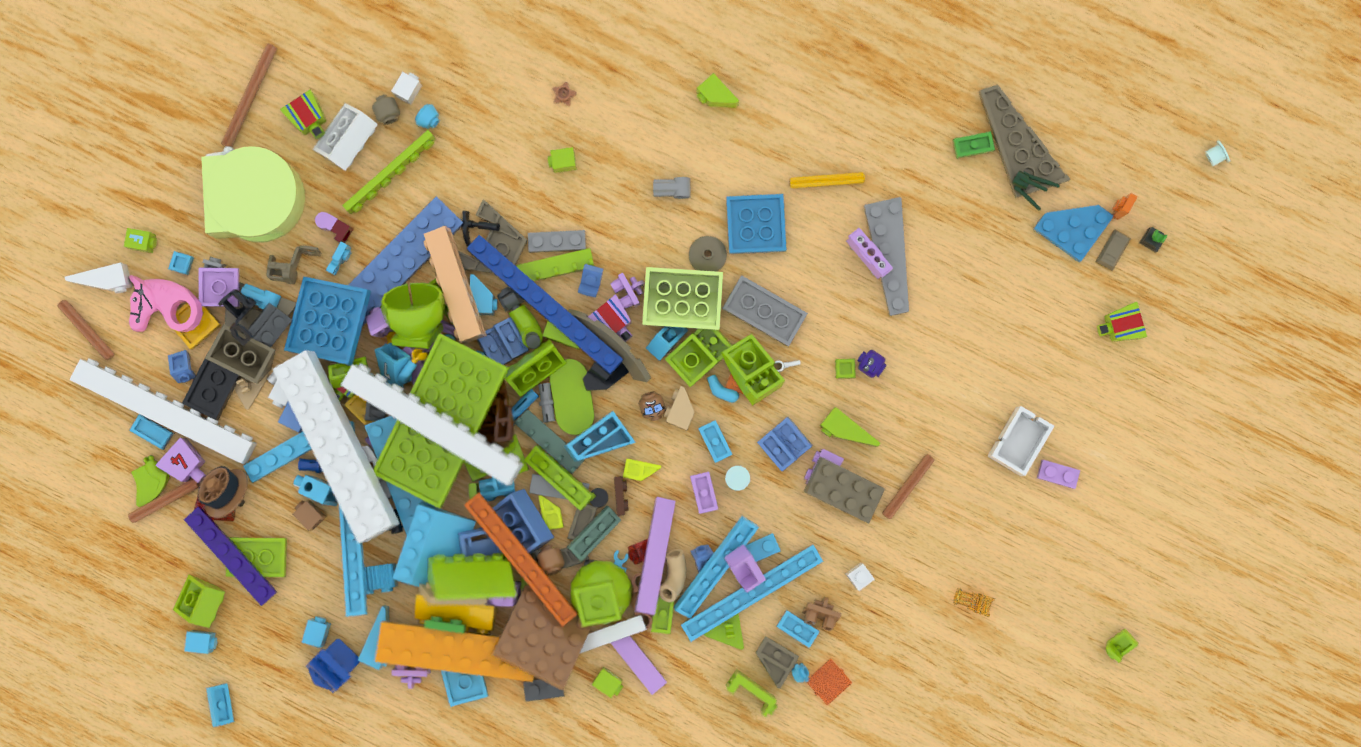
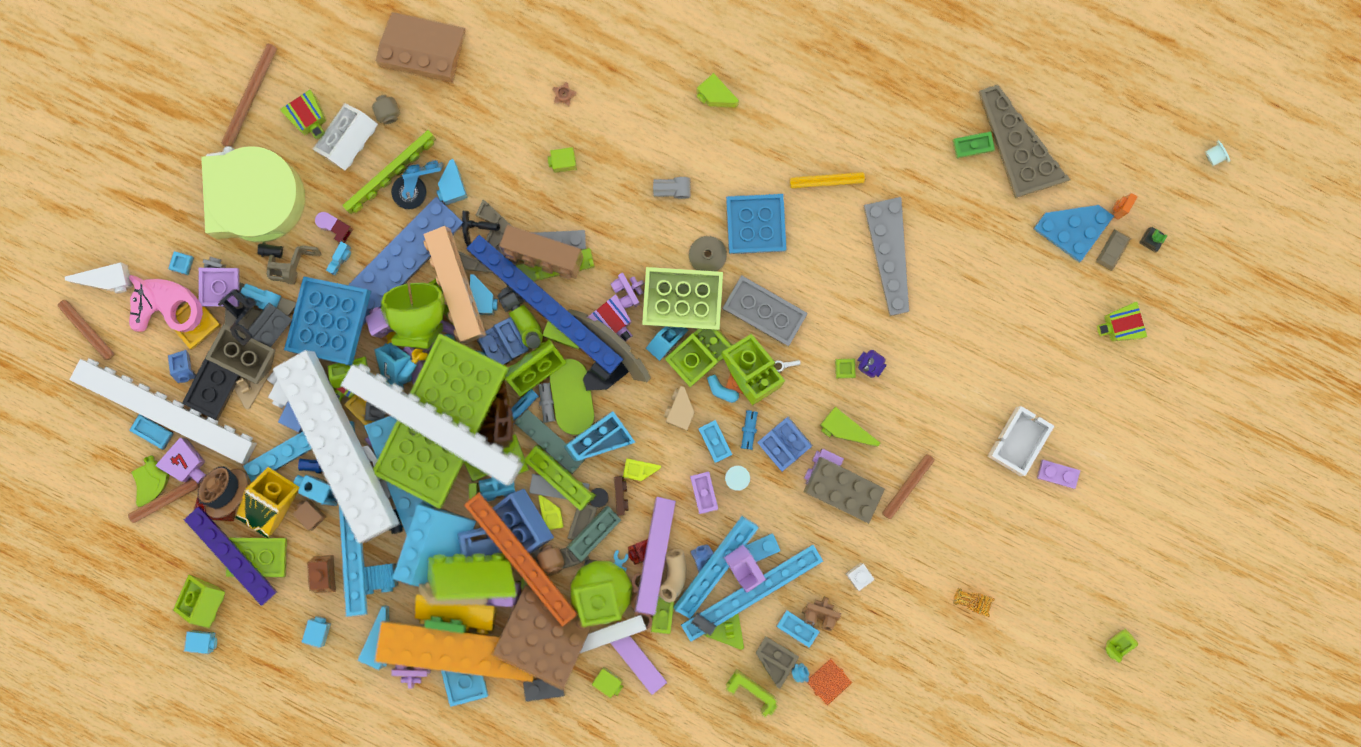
lime brick [124,228,157,253] -> none
medium azure plate [206,683,234,727] -> none
blue piece [305,639,360,693] -> none
white brick [391,72,422,105] -> none
medium azure cone [415,104,440,129] -> none
medium blue bracket [578,264,603,297] -> none
medium nougat head [638,391,666,421] -> none
lavender piece [846,228,893,279] -> none
dark green plant [1011,170,1060,211] -> none
none -> yellow slope [235,467,300,539]
none -> black pin [257,242,283,258]
none -> dark orange torso [308,555,336,593]
none -> medium nougat slope [376,12,466,83]
none -> plate [391,160,444,209]
none -> medium azure slope [437,159,468,205]
none -> medium nougat brick [499,225,584,280]
none -> dark grey pin [691,613,717,636]
none -> dark azure pin [741,410,758,450]

